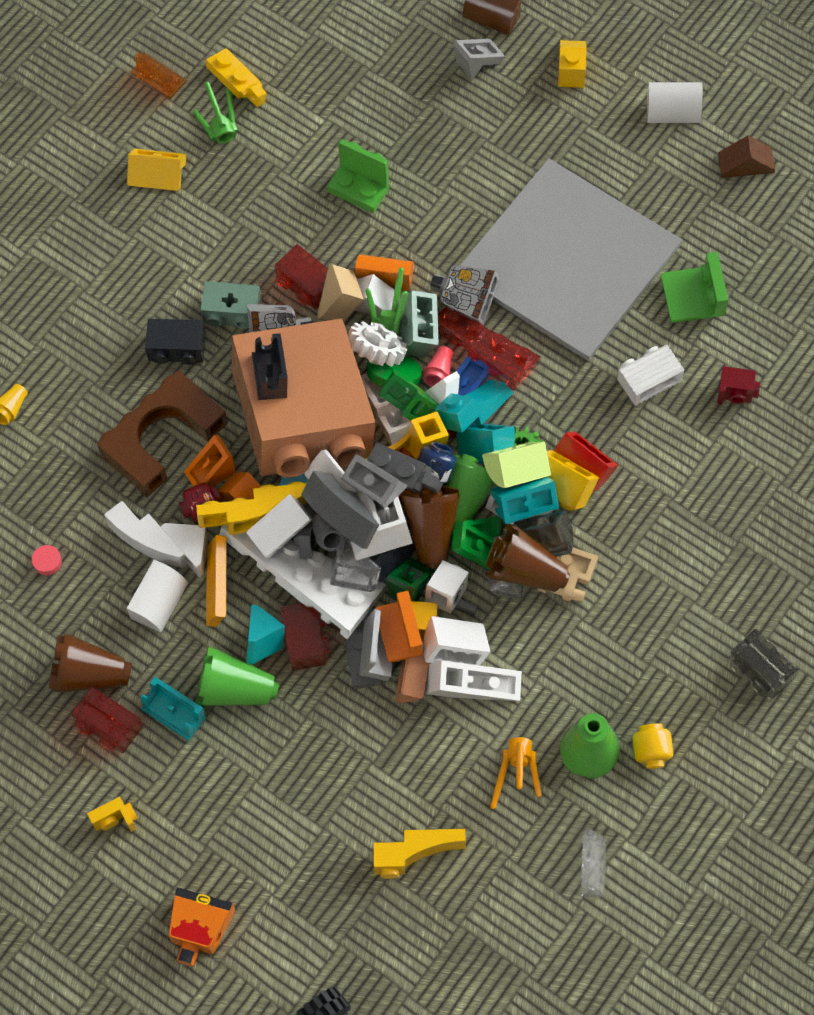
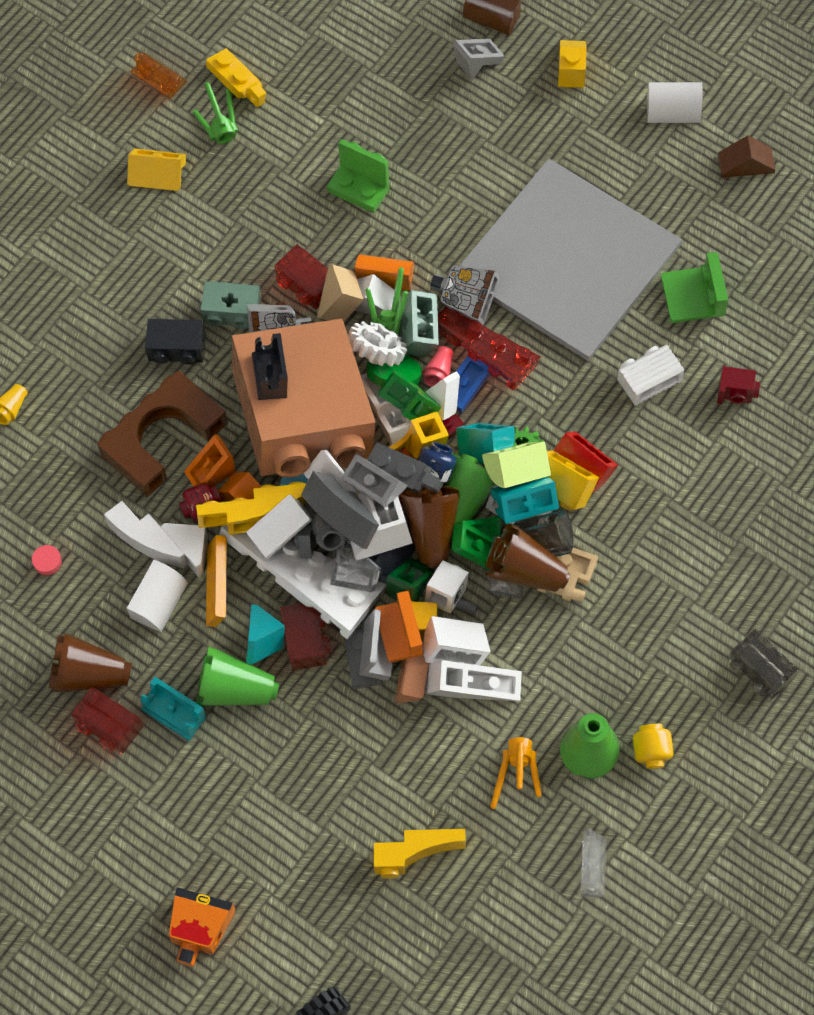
yellow bracket [87,796,138,832] -> none
teal slope [435,379,513,433] -> none

